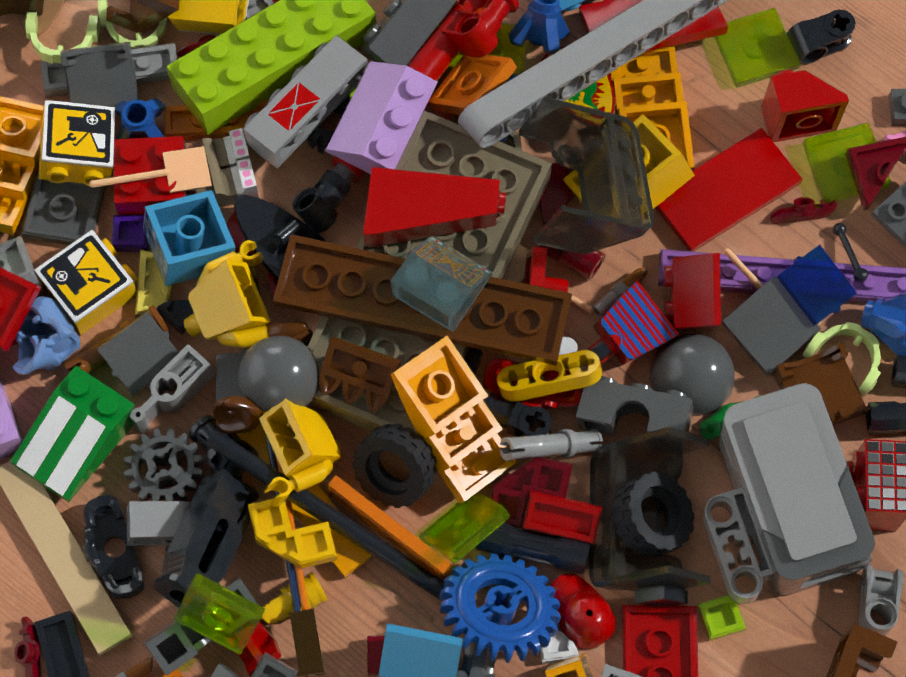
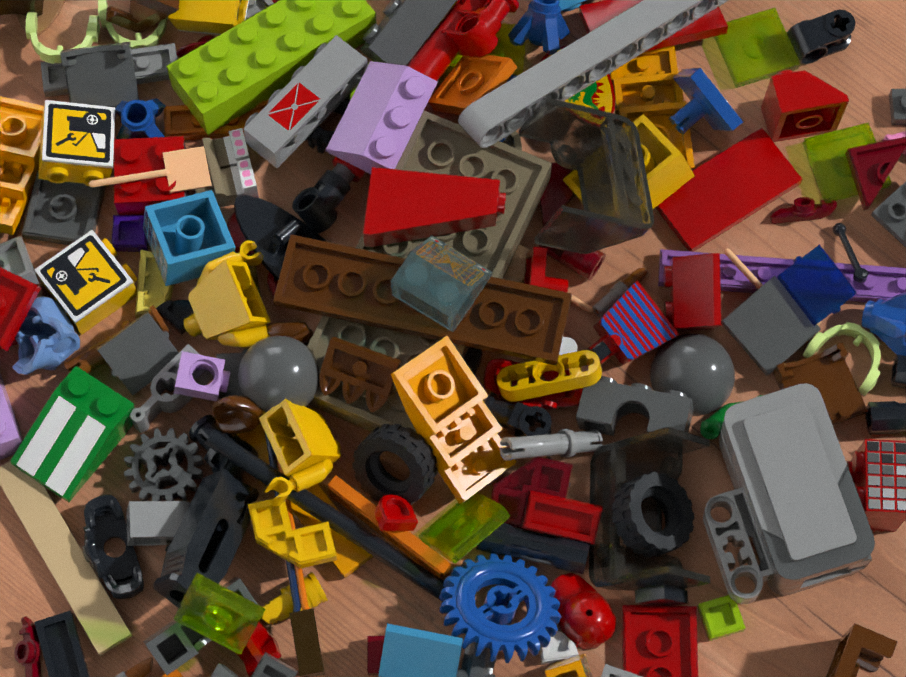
light grey piece [858,564,904,636] -> none
none -> lavender brick [174,351,230,401]
none -> red tile [374,494,418,531]
none -> blue tile [669,68,743,135]

